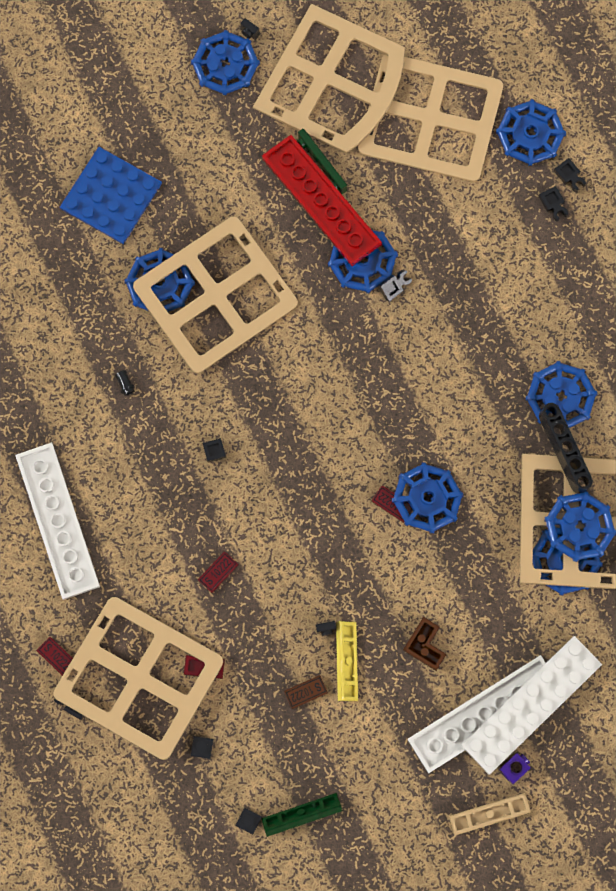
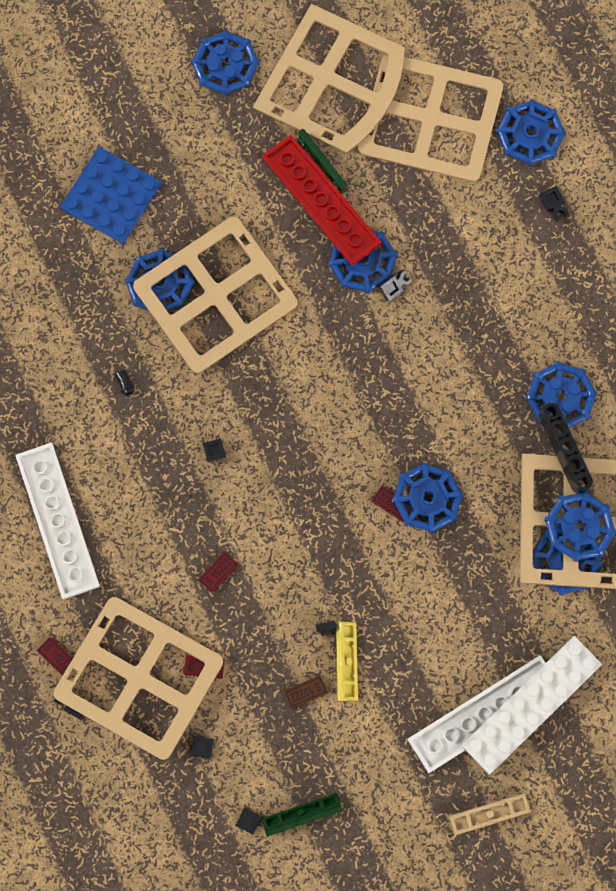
black plate [240,18,260,40] -> none
reddish brown brick [403,617,447,671] -> none
dark purple brick [498,753,531,785] -> none
black plate [554,158,586,193] -> none

